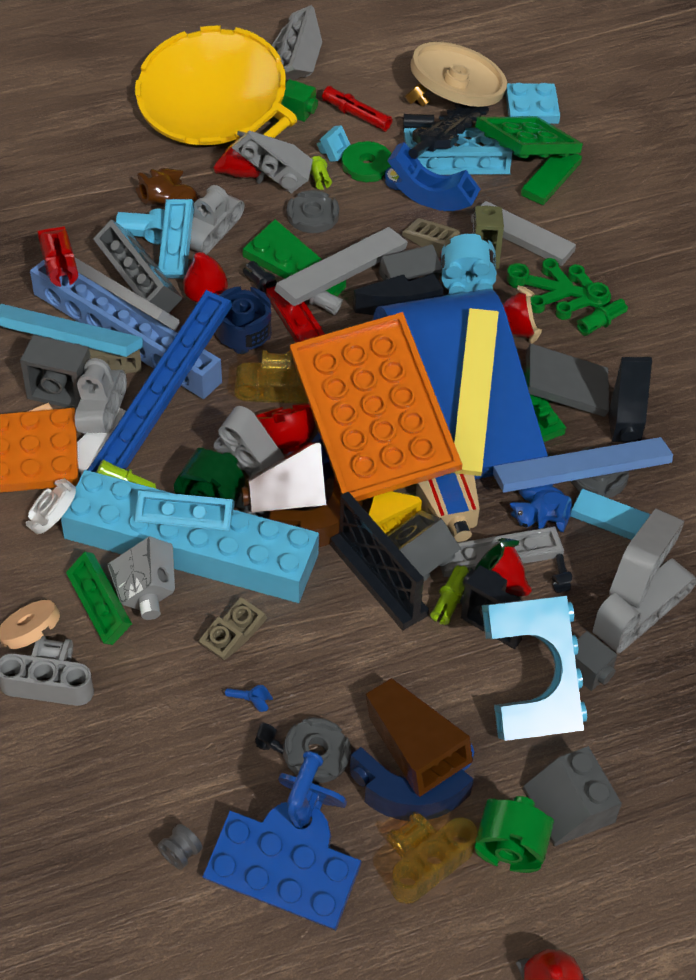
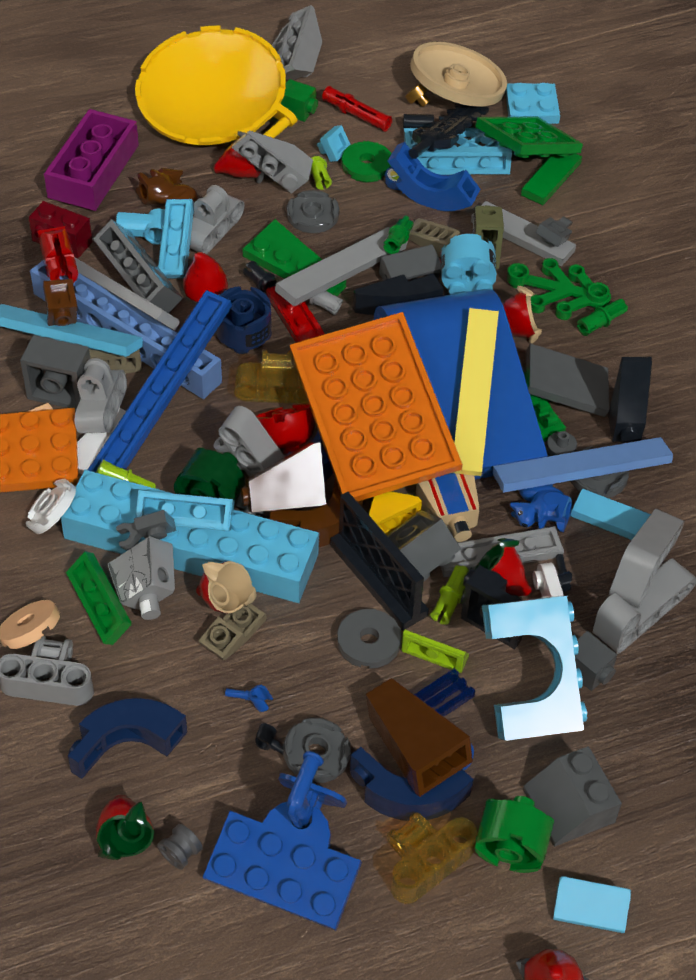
none -> dark red brick [29,201,93,259]
none -> reddish brown bracket [43,279,78,326]
none -> magenta brick [44,109,139,211]
none -> dark blue arch [68,698,187,779]
none -> dark green hat [96,795,154,860]
none -> dark grey plate [116,510,176,550]
none -> tan hat [196,561,256,614]
none -> dark grey tile [337,609,401,669]
none -> green axle [383,216,414,254]
none -> lime slope [401,630,469,673]
none -> clear blue tile [414,668,475,717]
none -> white plate [533,562,564,598]
none -> dark grey plate [536,216,573,247]
none -> dark grey tile [546,431,577,456]
none -> medium azure slope [553,877,631,933]

